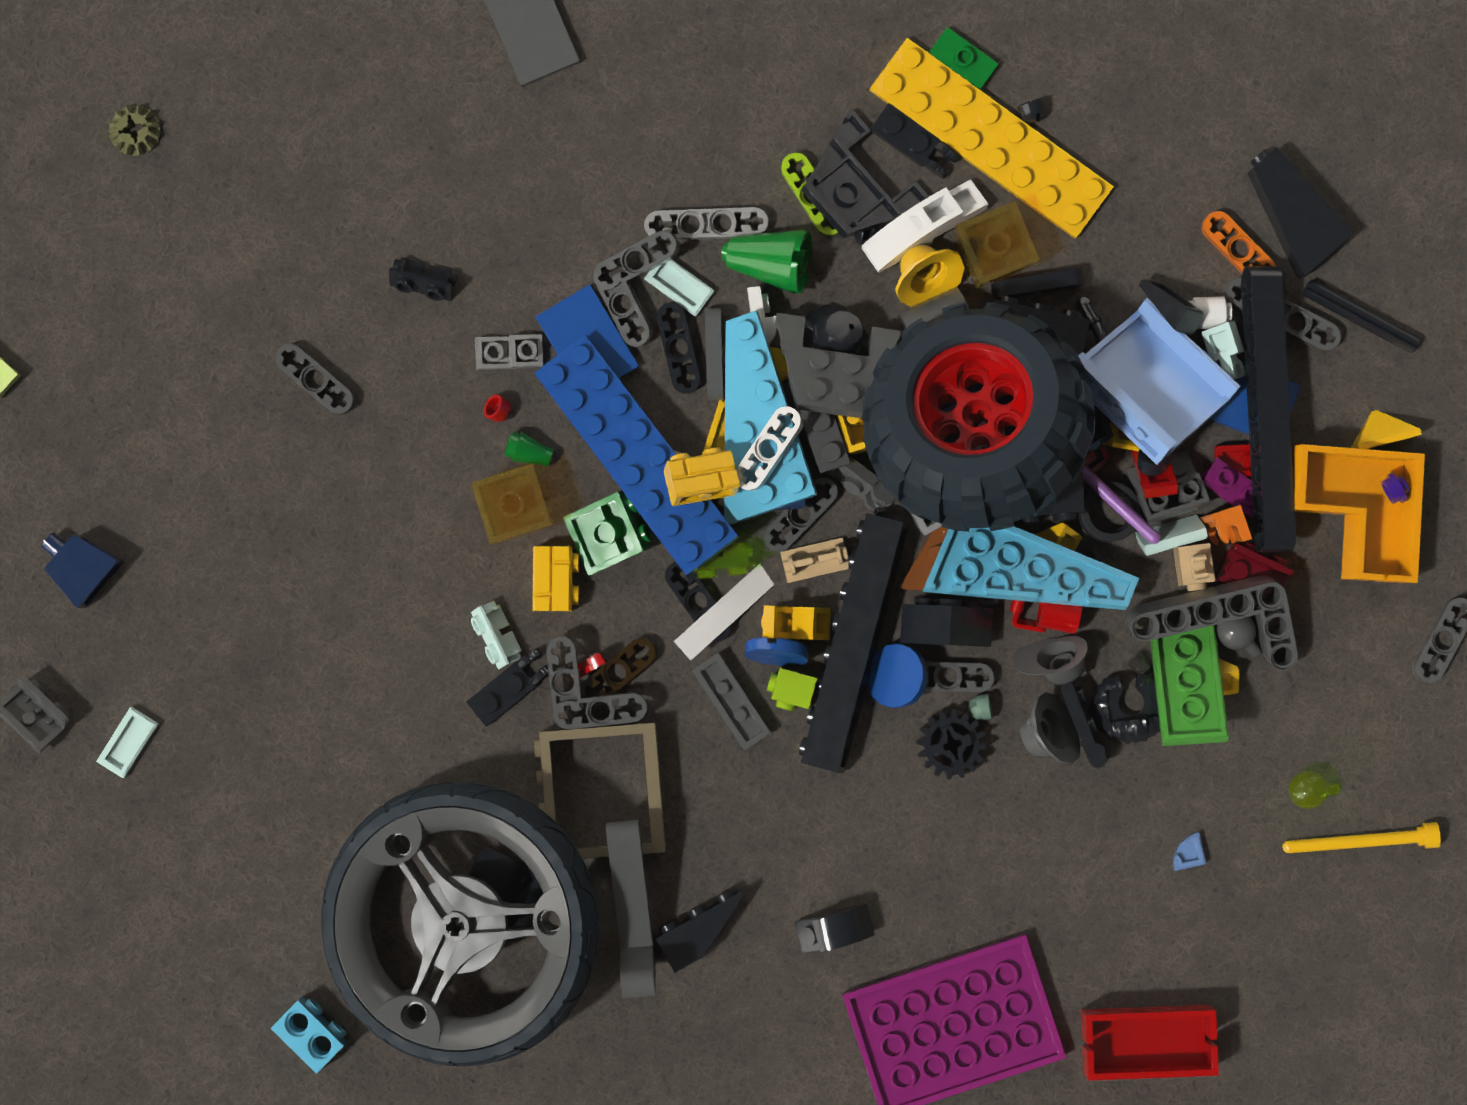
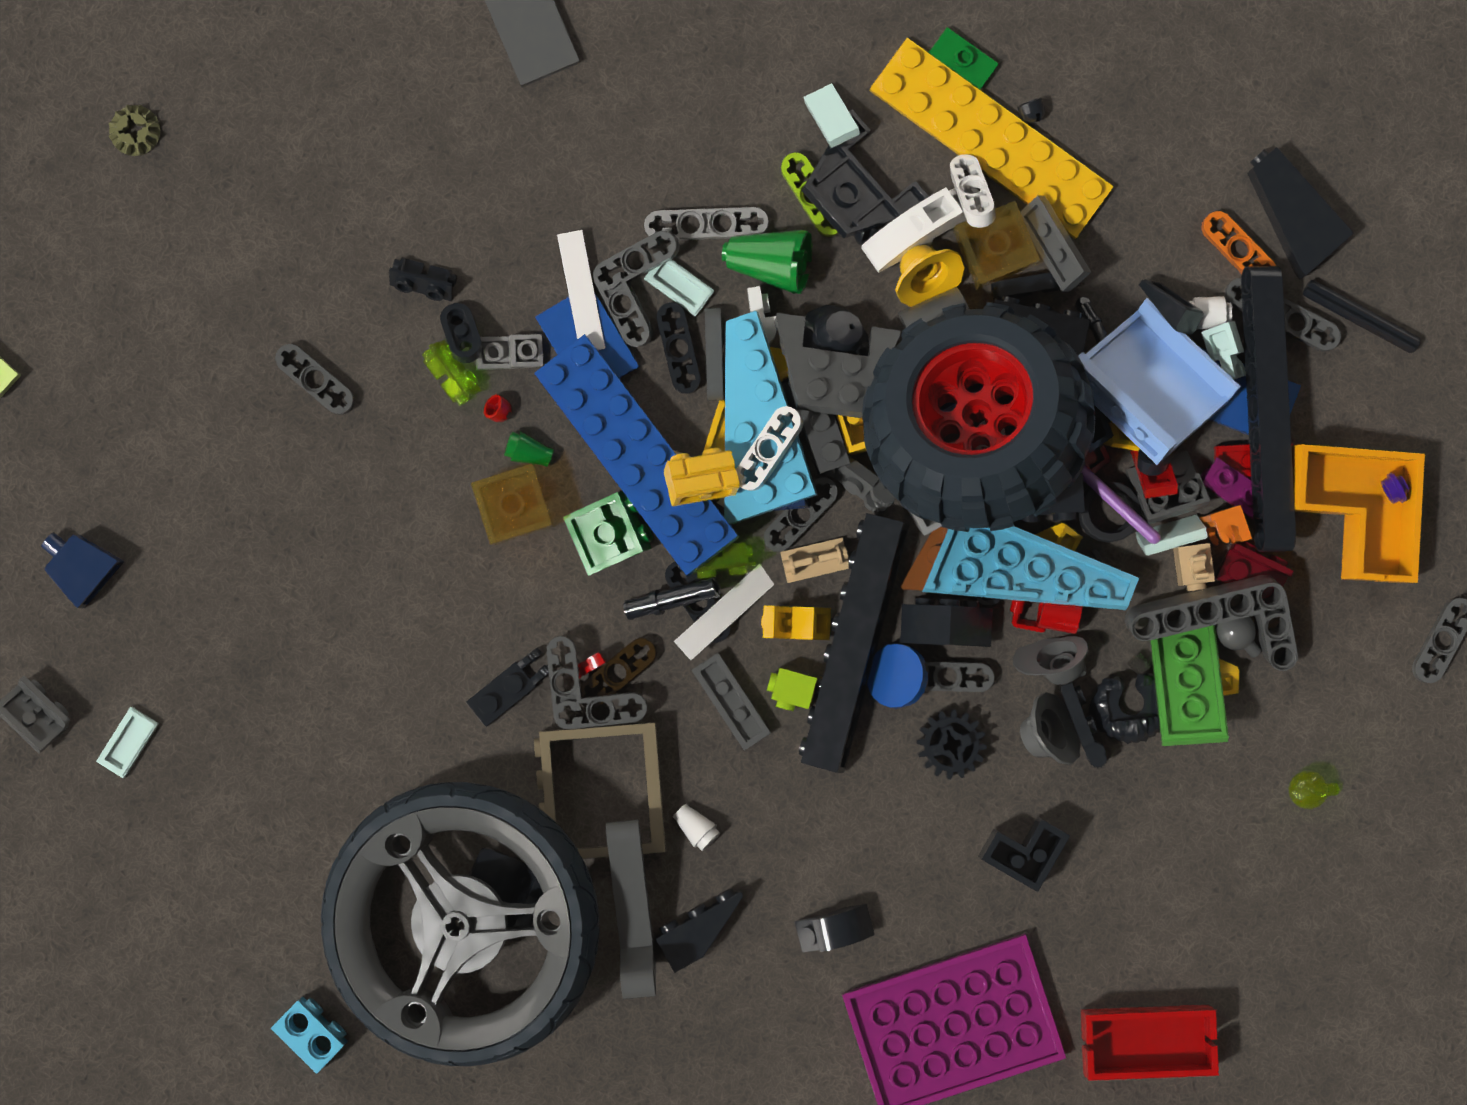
light aqua hinge [471,601,522,670] -> none
yellow brick [533,546,579,611] -> none
blue tile [744,637,809,666] -> none
black hinge [870,103,959,179] -> none
sand green hinge [969,694,993,720] -> none
medium blue tile [1173,832,1207,871] -> none
yellow piece [1282,822,1441,853] -> none
yellow slope [1351,410,1422,449] -> none
none -> clear neon green hinge [422,340,482,406]
none -> black plate [440,303,483,363]
none -> white sticker [557,230,605,350]
none -> black pin [623,577,720,620]
none -> white cone [673,804,720,851]
none -> light aqua tile [803,83,860,148]
none -> white beam [950,154,996,228]
none -> black brick [978,817,1070,892]
none -> dark grey plate [1016,195,1091,292]

